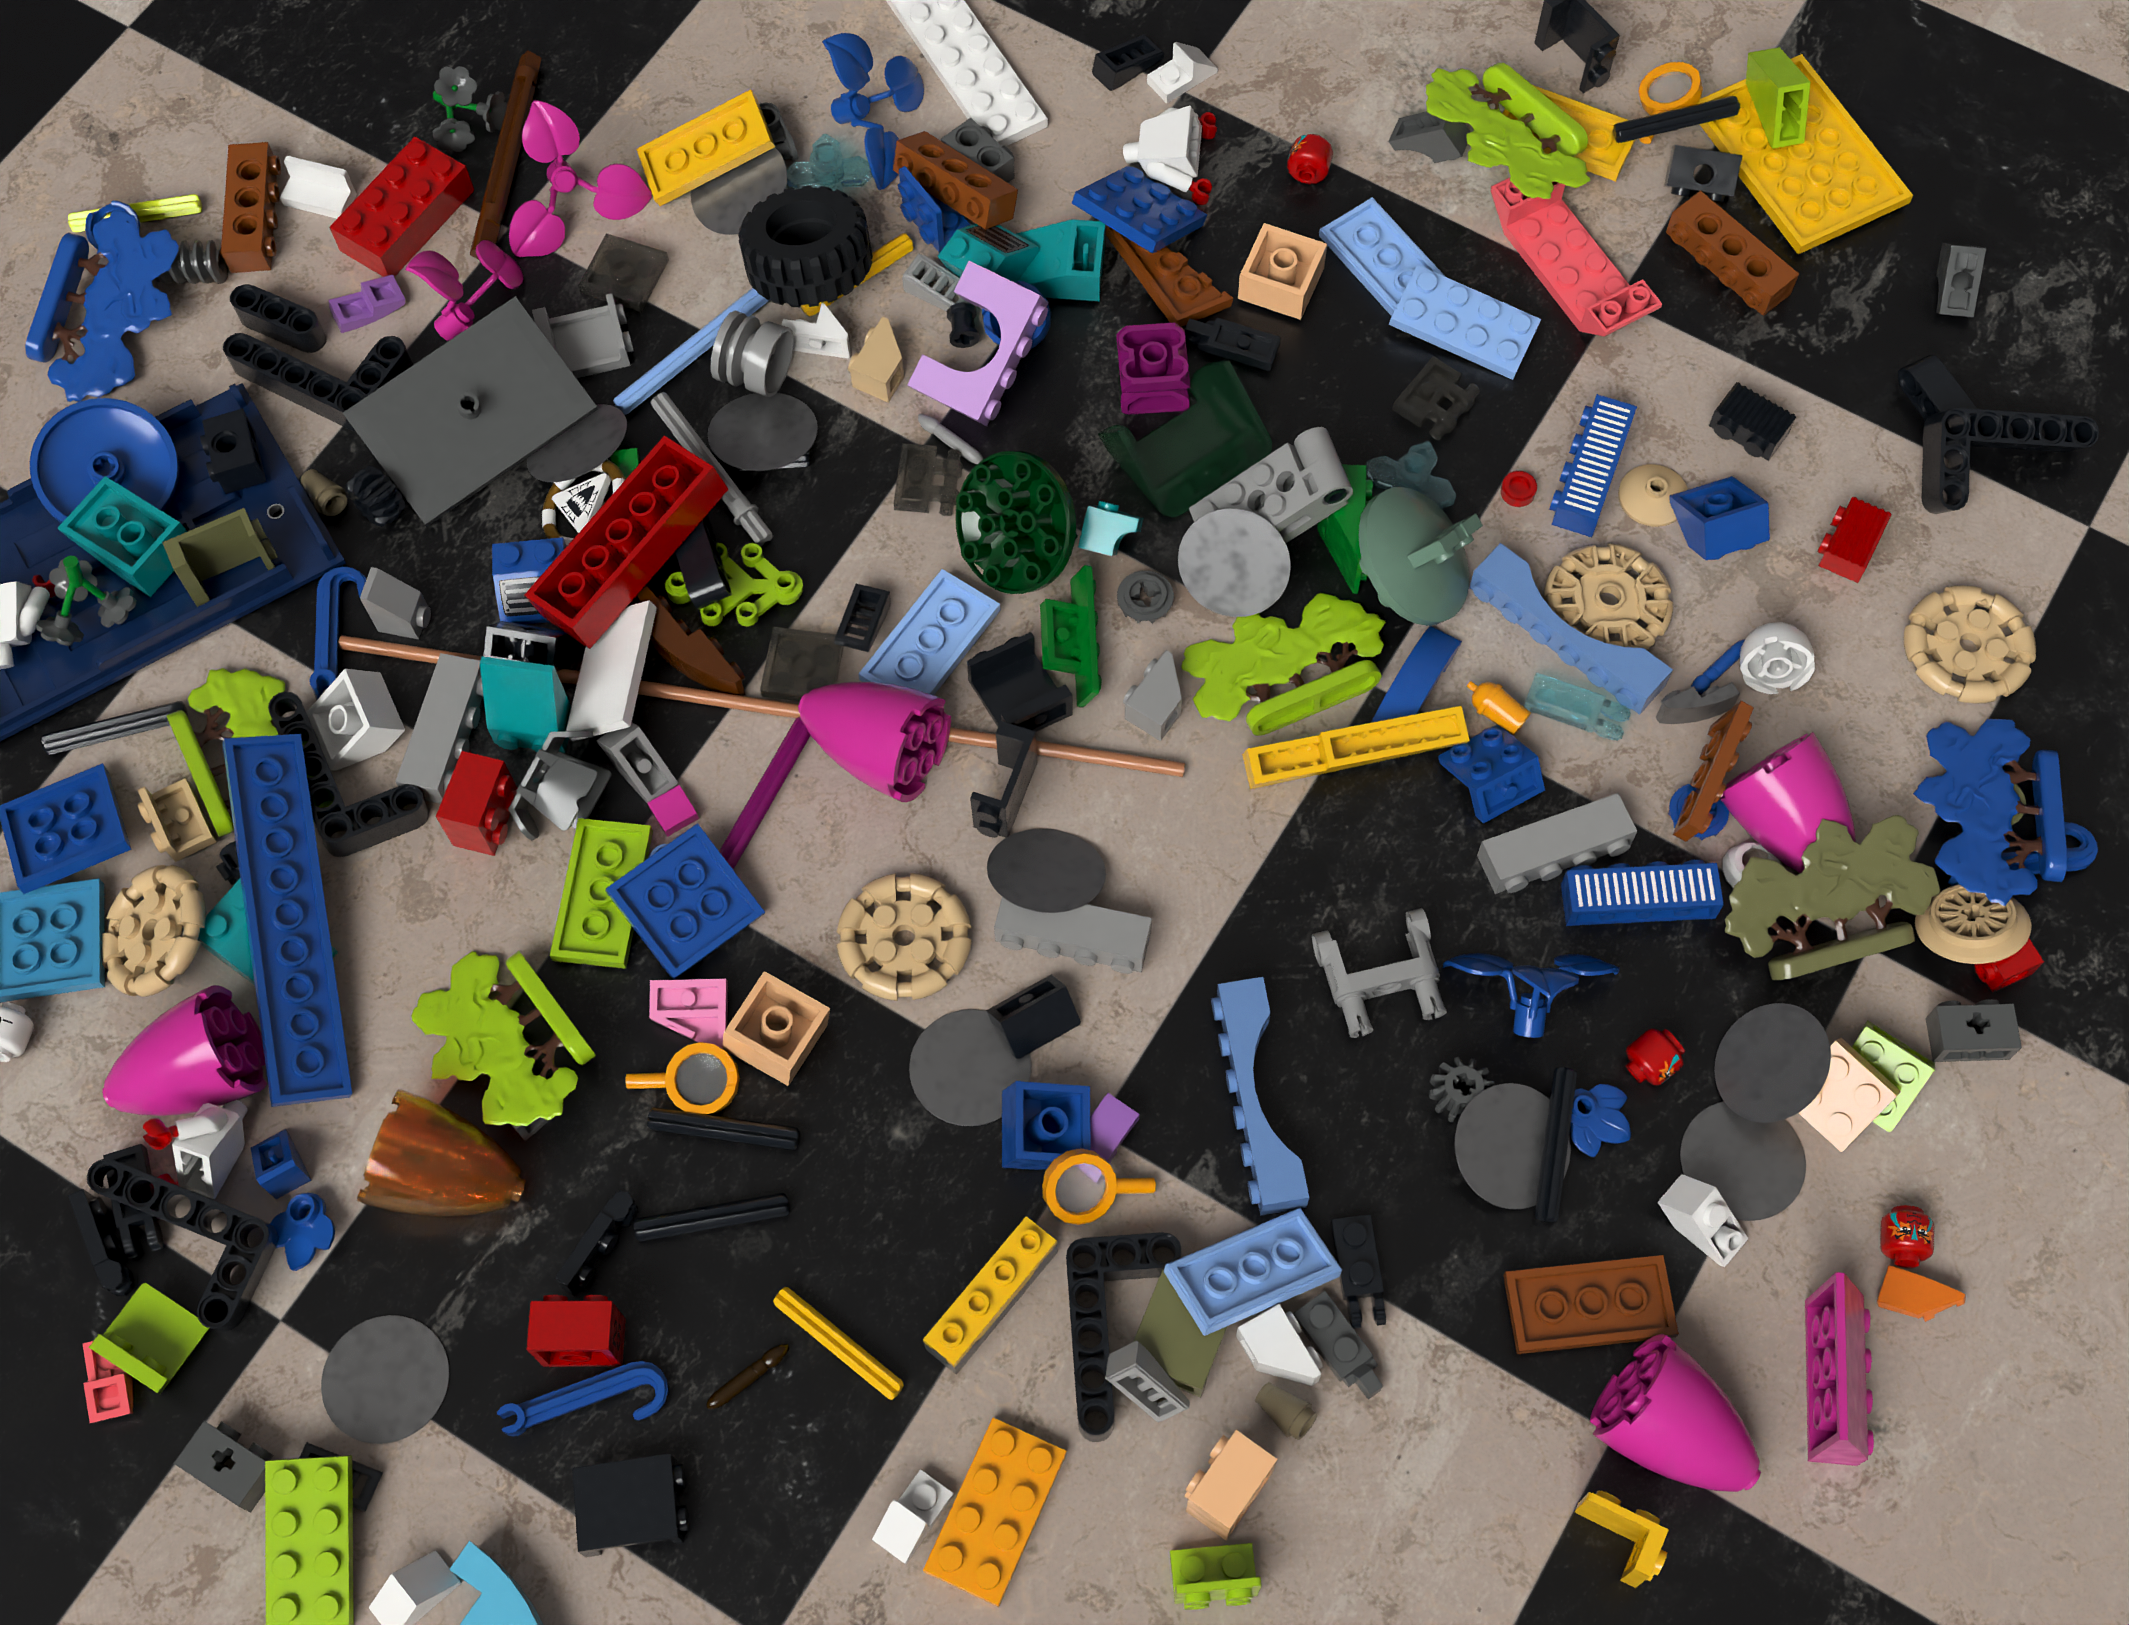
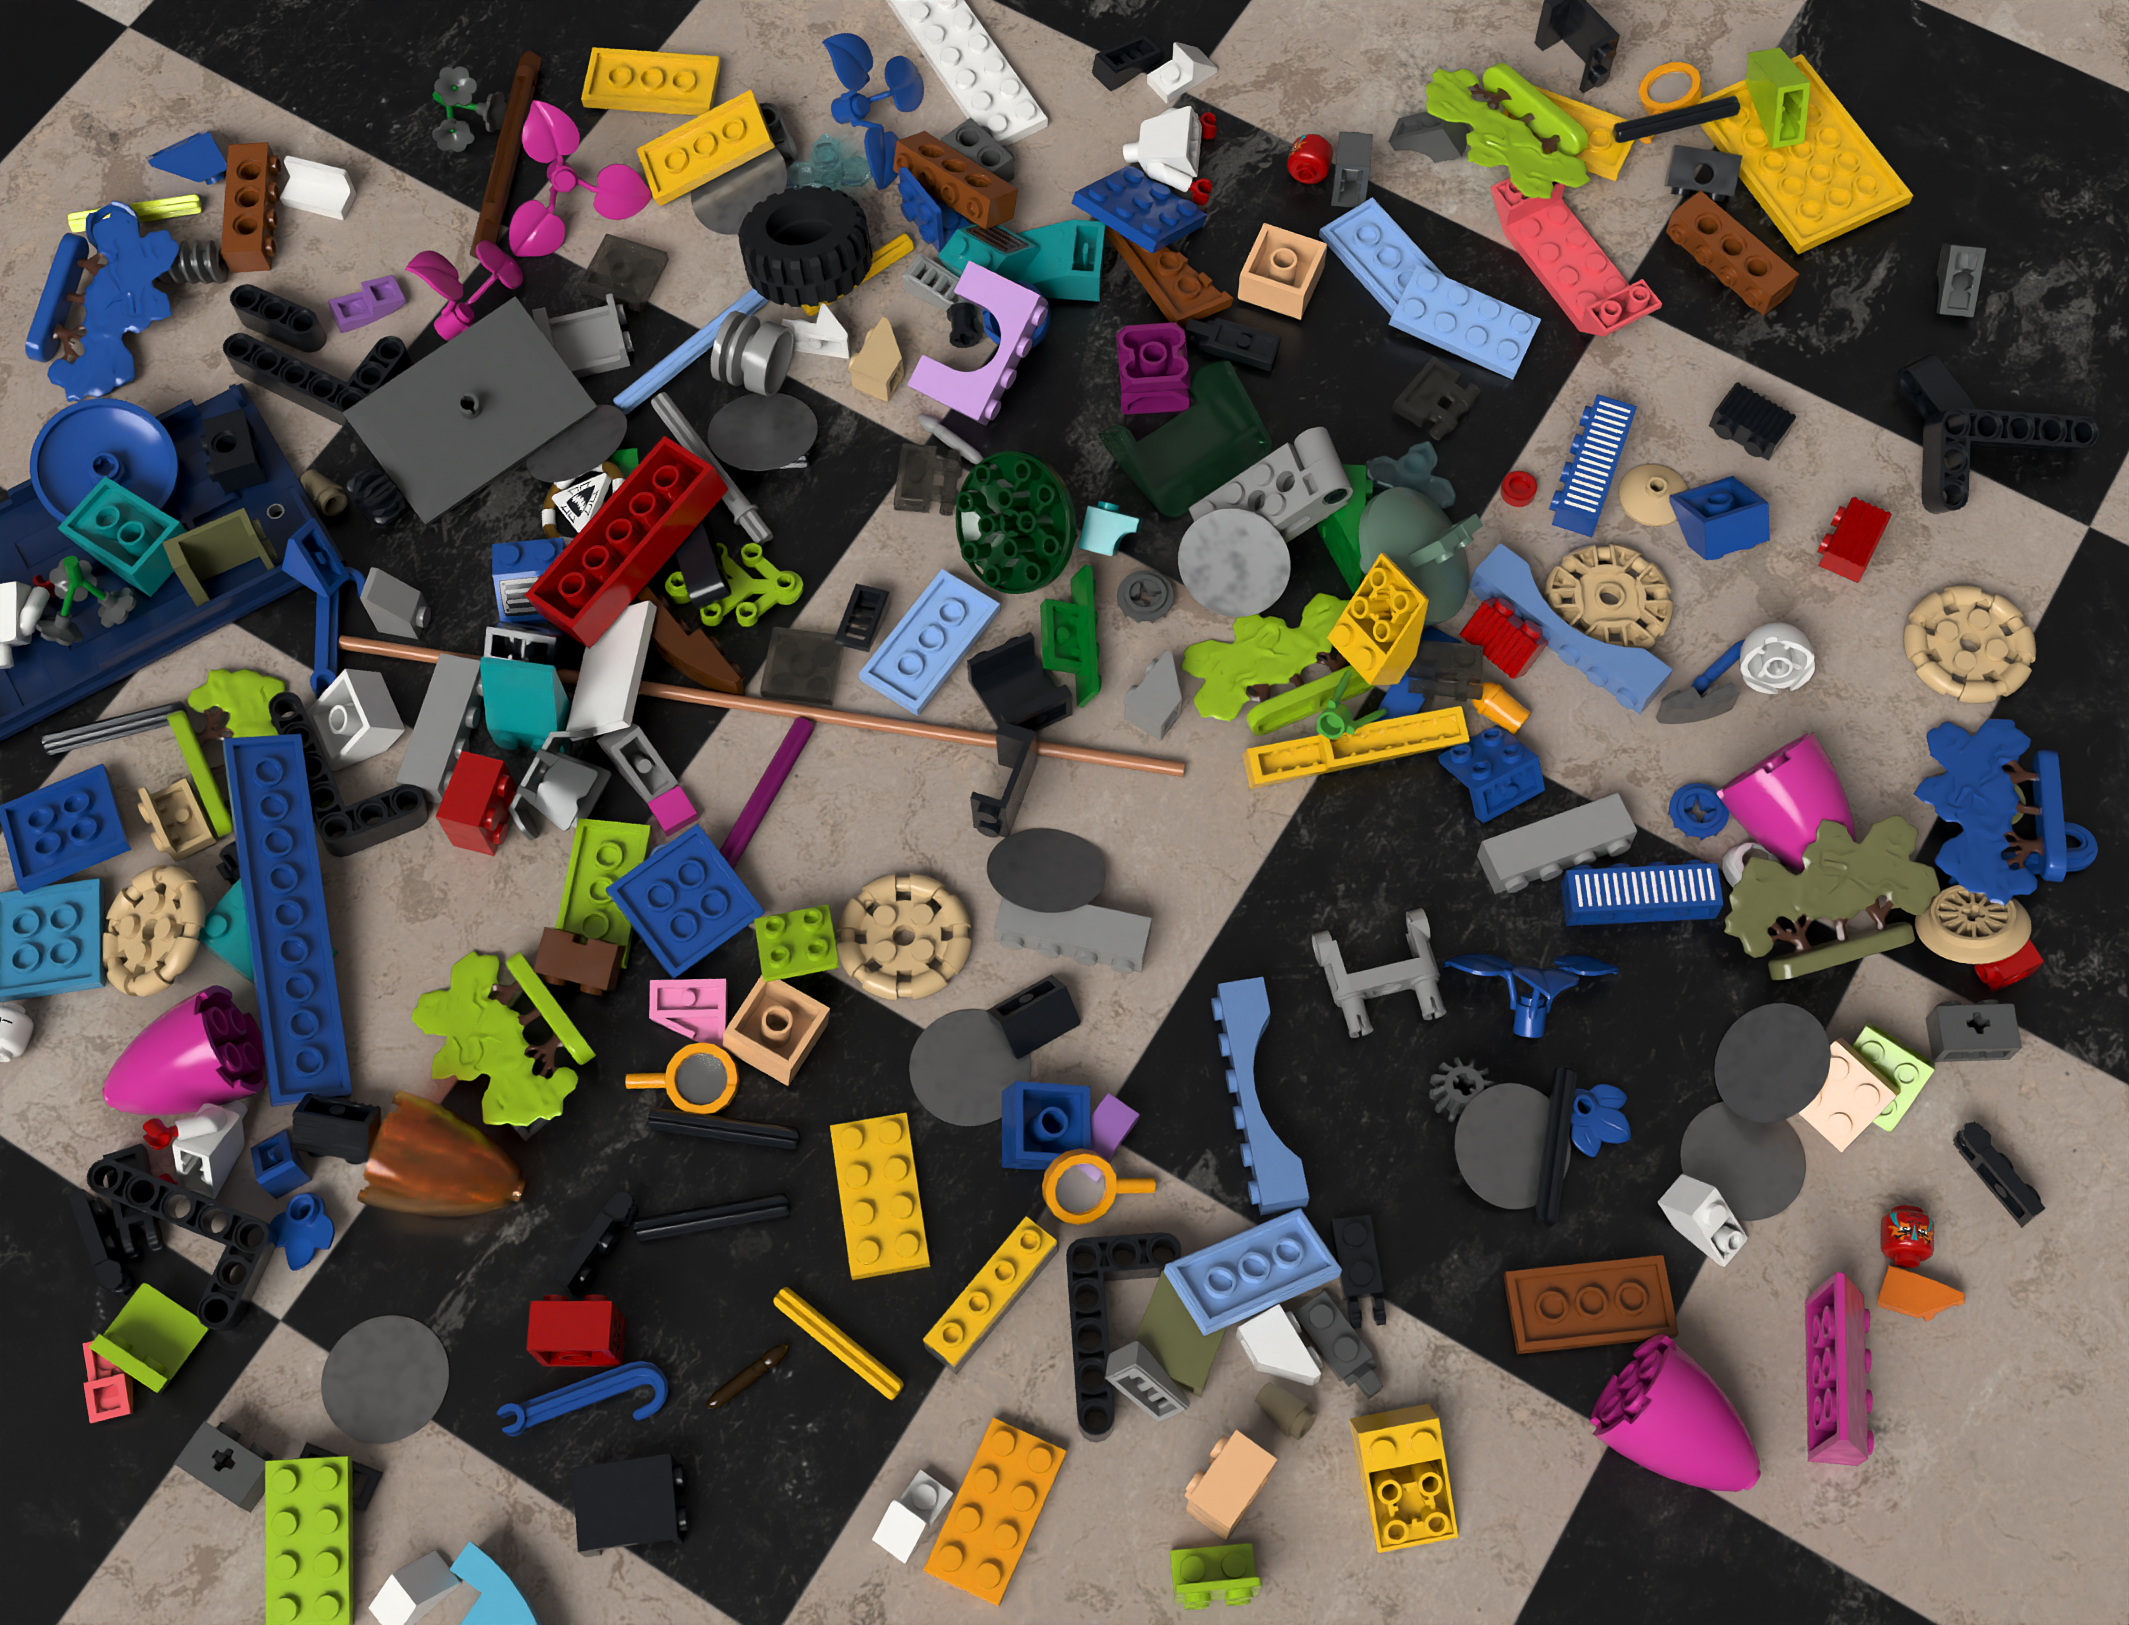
red brick [329,136,474,277] -> none
dark pink cylinder [798,682,951,802] -> none
clear light blue hinge [1524,672,1631,741] -> none
yellow bracket [1575,1490,1669,1588] -> none
red head [1625,1028,1685,1085] -> none
dark orange wing [1673,701,1754,842] -> none
none -> blue slope [145,129,227,185]
none -> blue slope [282,518,350,597]
none -> black brick [292,1093,381,1165]
none -> reddish brown brick [533,927,626,996]
none -> yellow plate [581,47,721,116]
none -> lime bracket [754,904,839,982]
none -> yellow plate [830,1113,931,1280]
none -> bright green plant [1316,670,1386,739]
none -> yellow slope [1327,553,1429,685]
none -> dark grey brick [1331,131,1373,208]
none -> yellow slope [1349,1404,1458,1553]
none -> clear smoke plate [1407,639,1483,702]
none -> red brick [1459,597,1549,679]
none -> black hinge [1953,1121,2046,1228]

